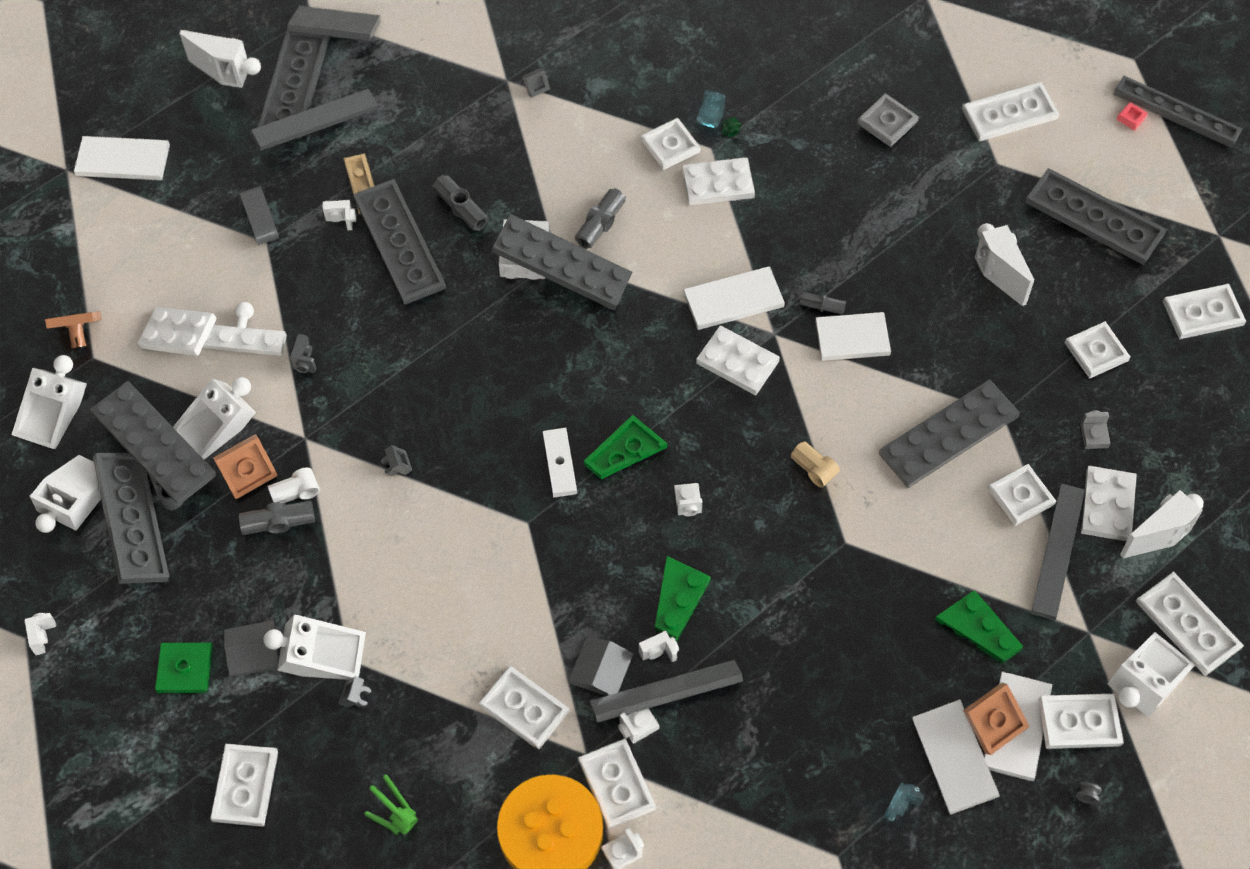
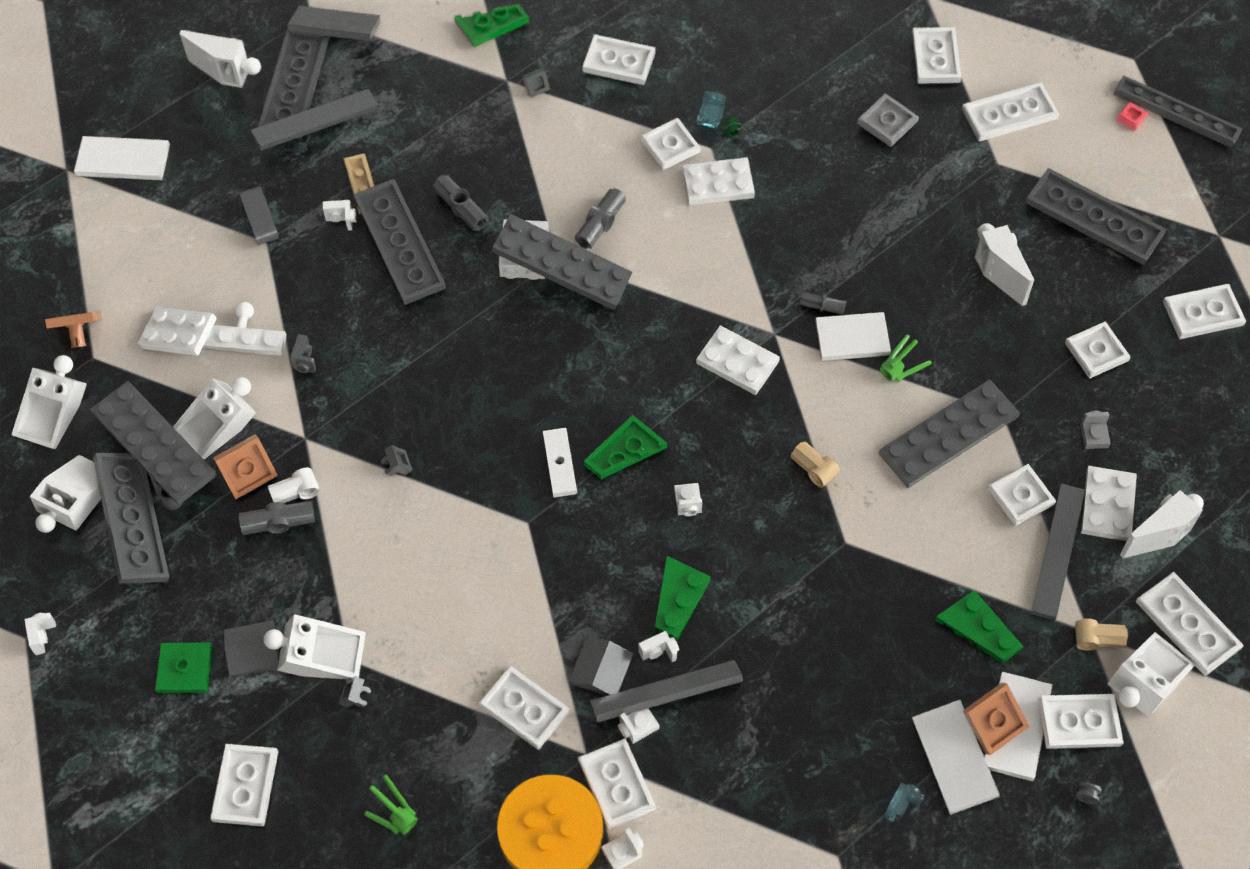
white tile [684,266,784,330] -> none
none -> green wing [454,4,529,47]
none -> white plate [583,35,655,85]
none -> bright green plant [880,334,932,382]
none -> white plate [912,27,961,83]
none -> tan piece [1075,619,1128,651]

